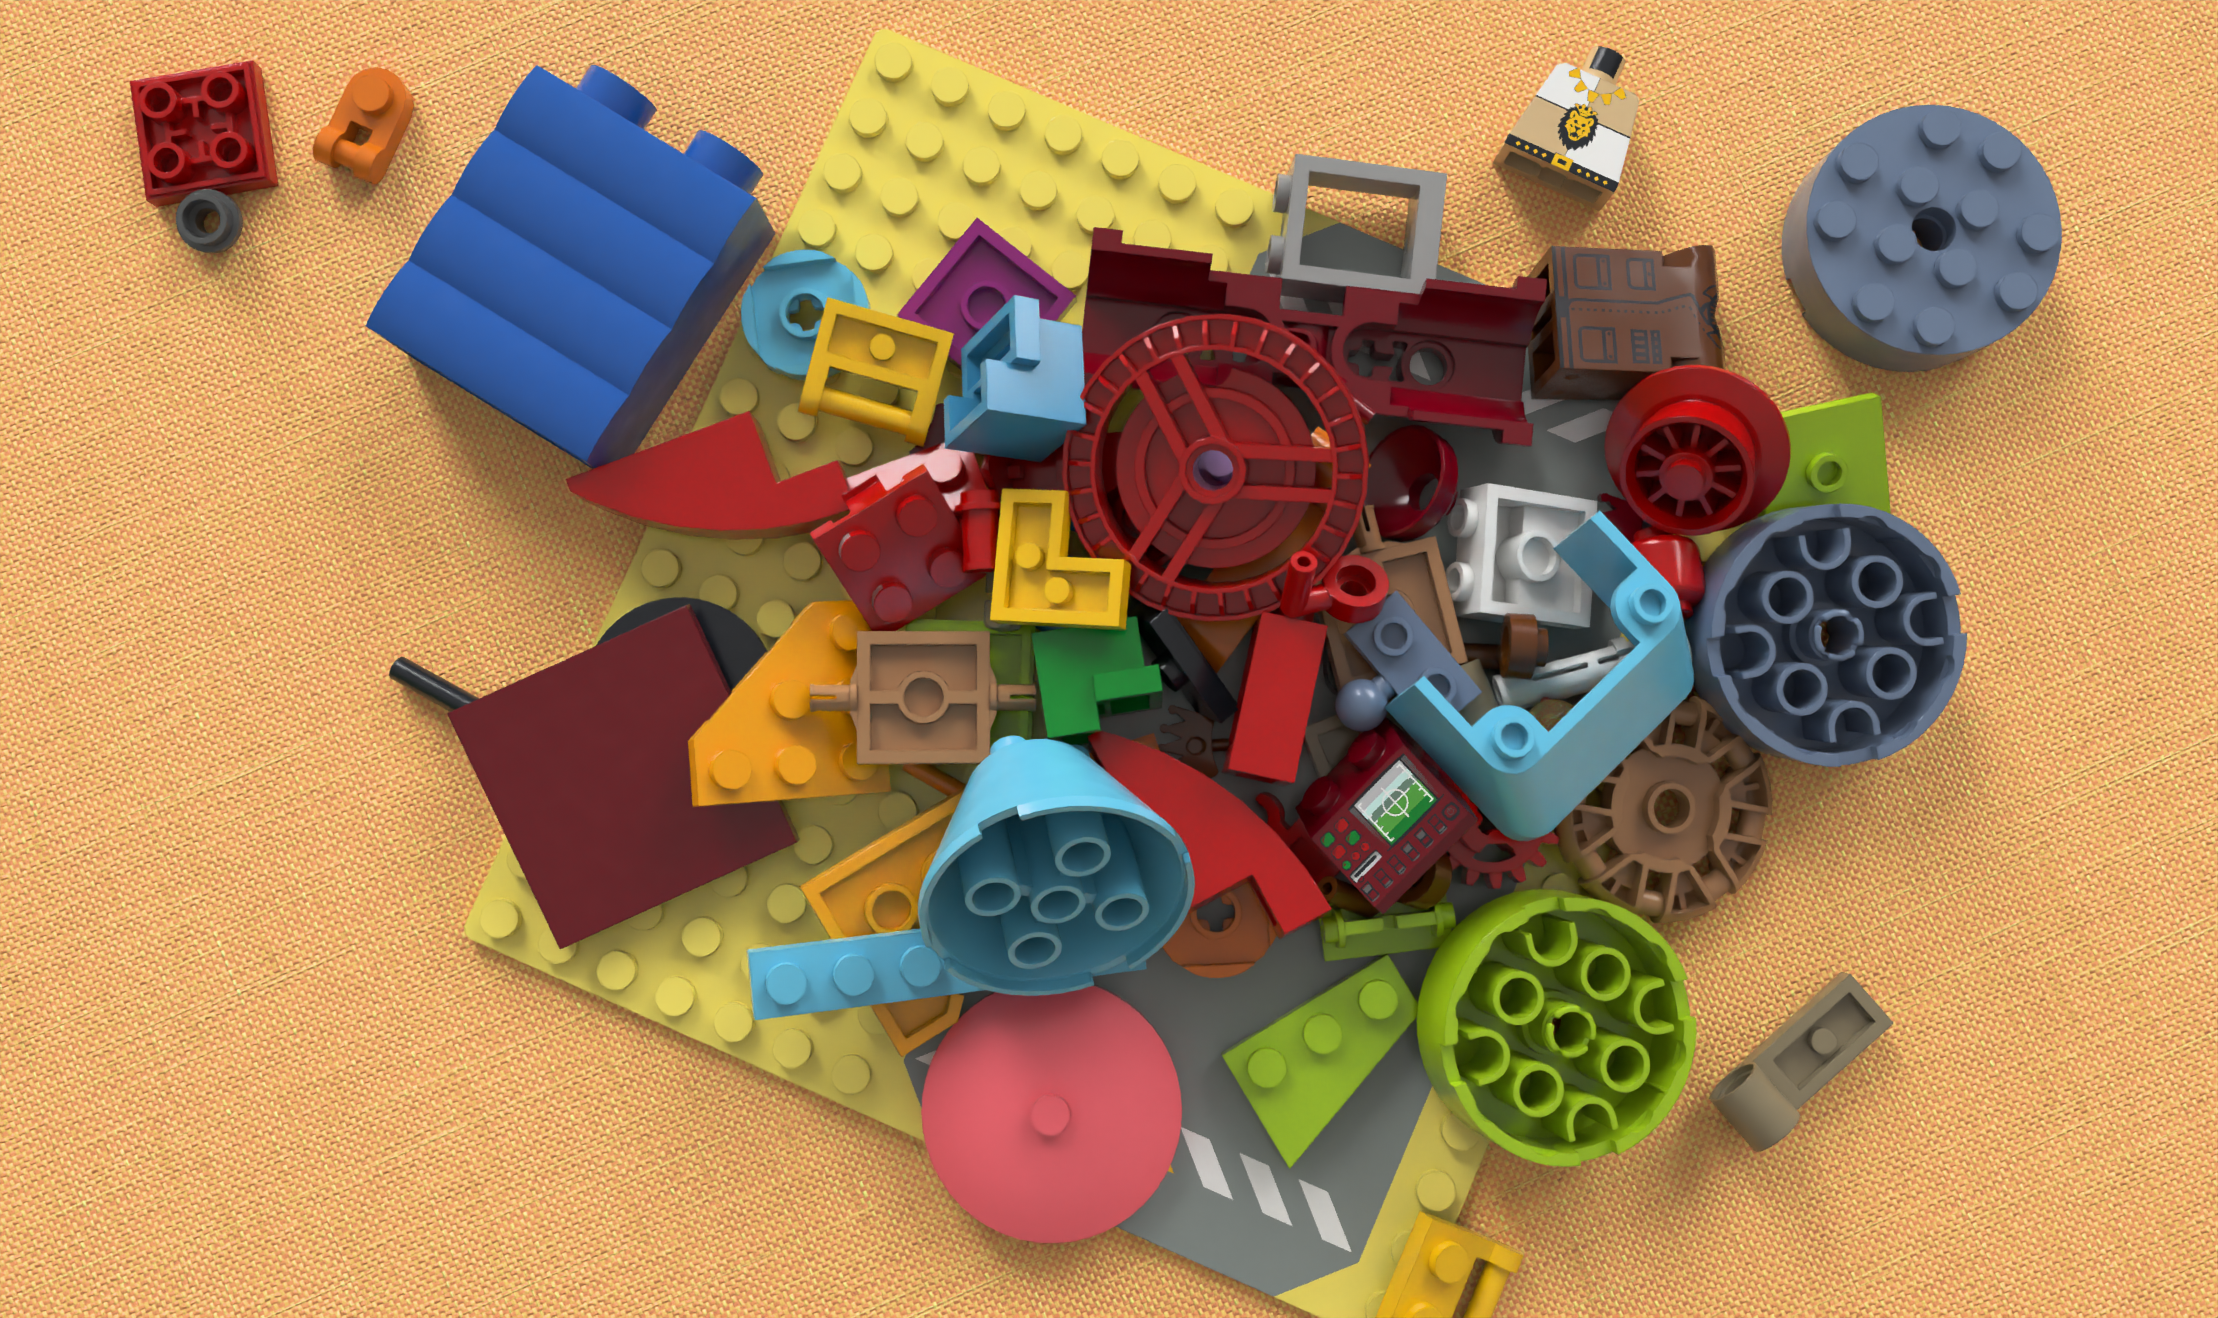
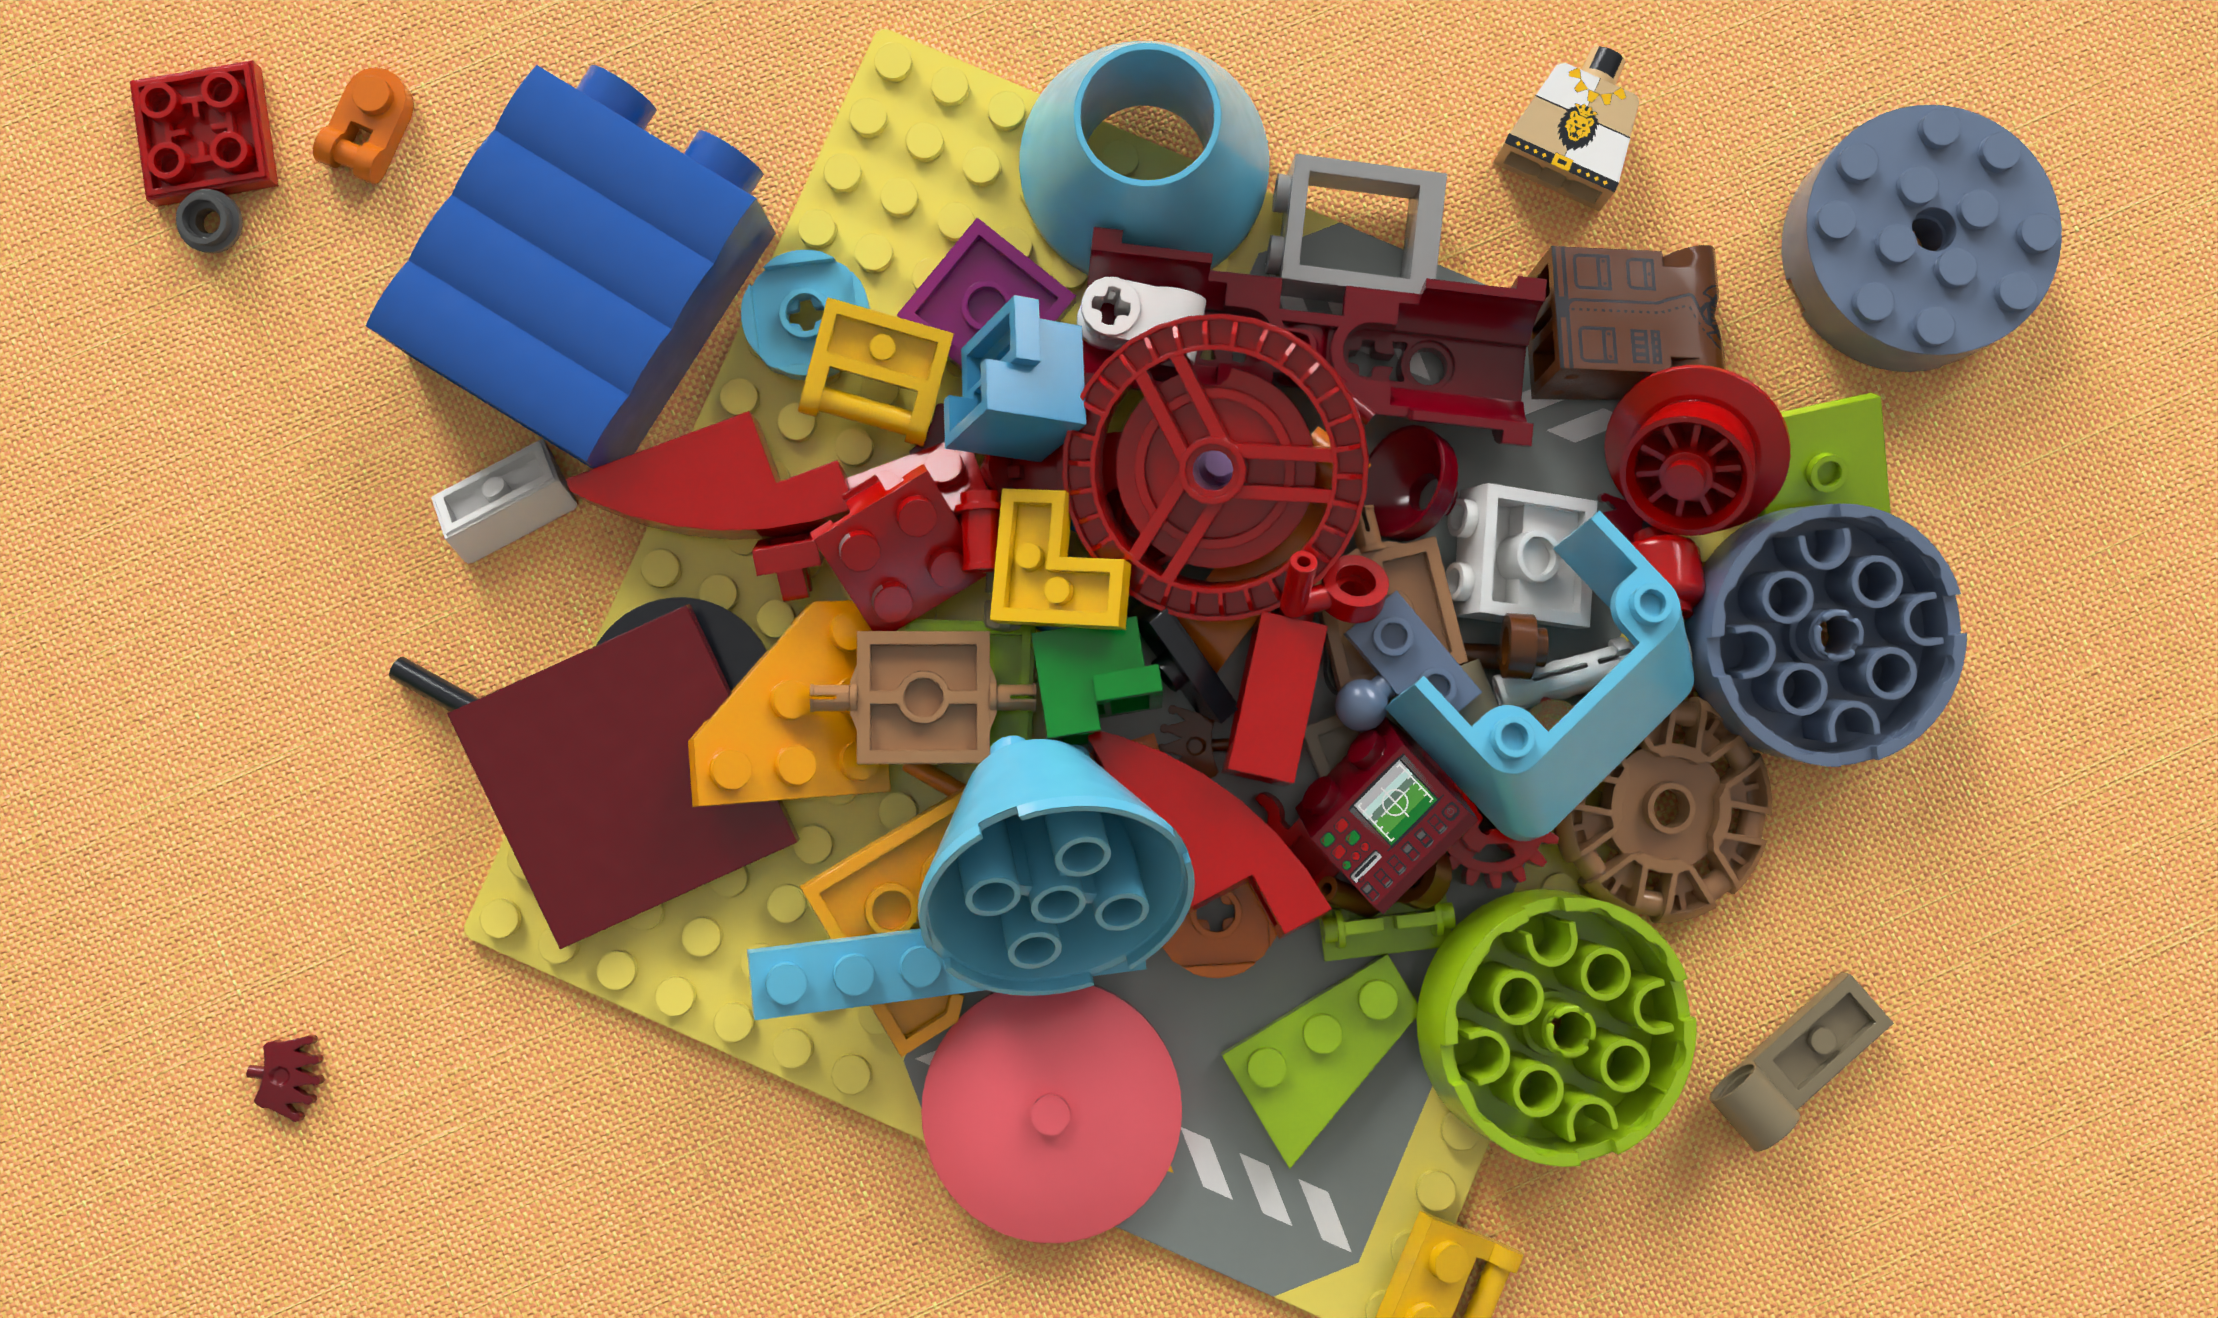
none -> dark red piece [246,1034,325,1122]
none -> white slope [431,439,577,564]
none -> red tile [752,531,825,602]
none -> medium azure cone [1019,41,1270,275]
none -> white piece [1077,277,1206,367]

